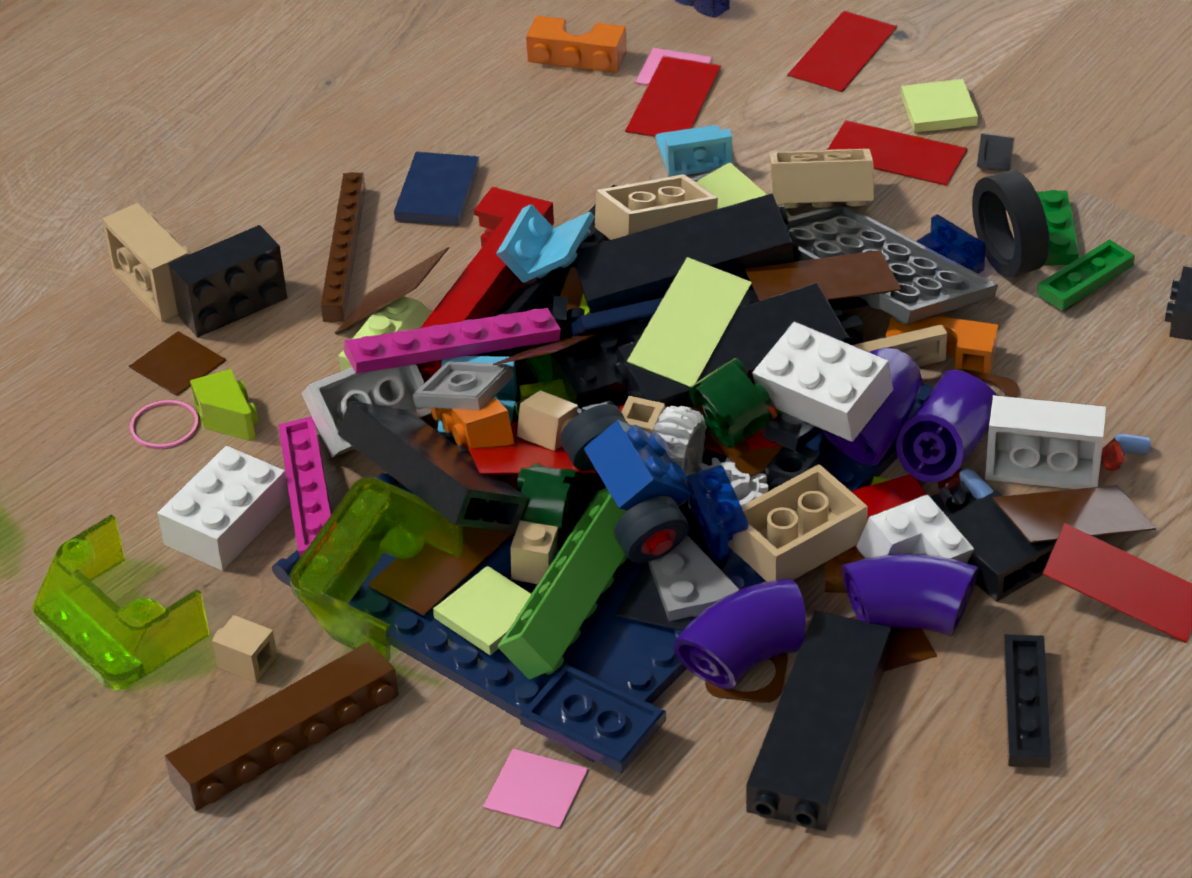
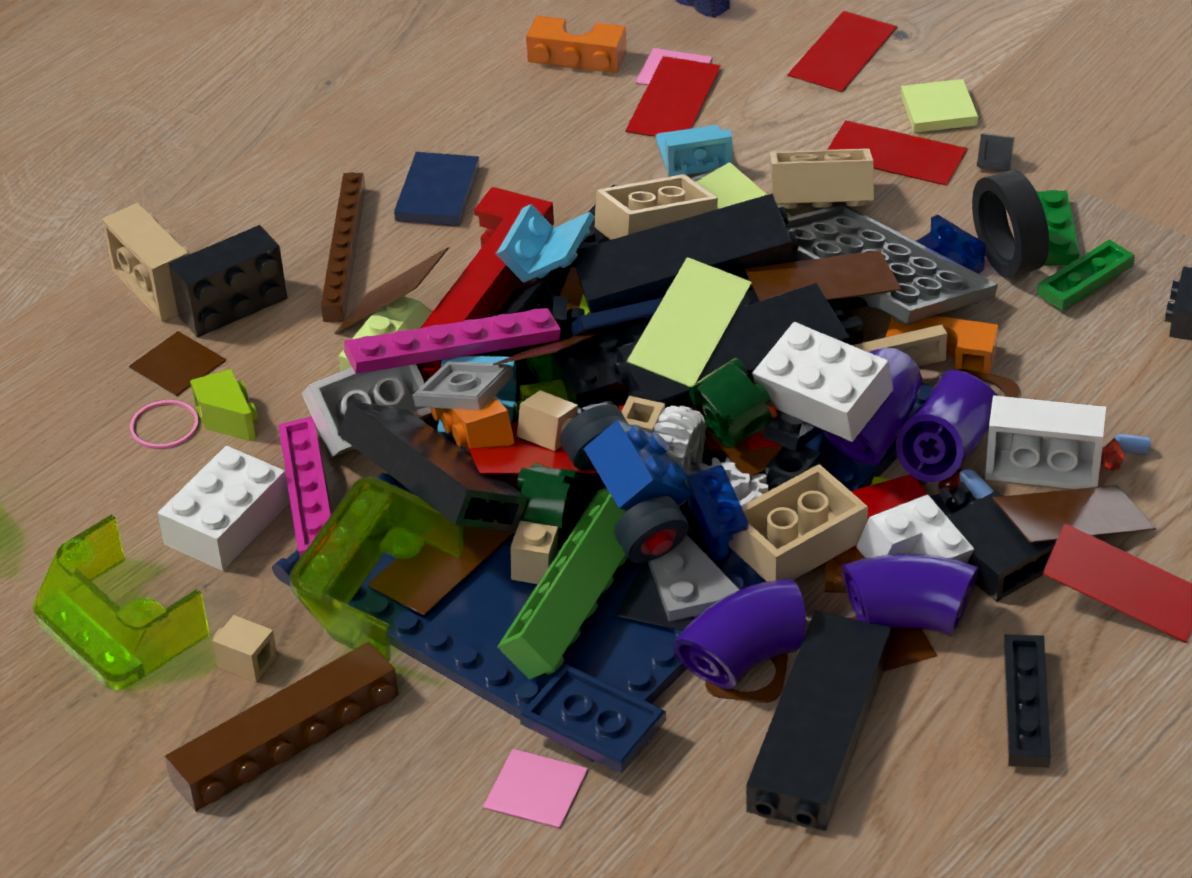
yellowish green tile [433,566,531,655] -> none

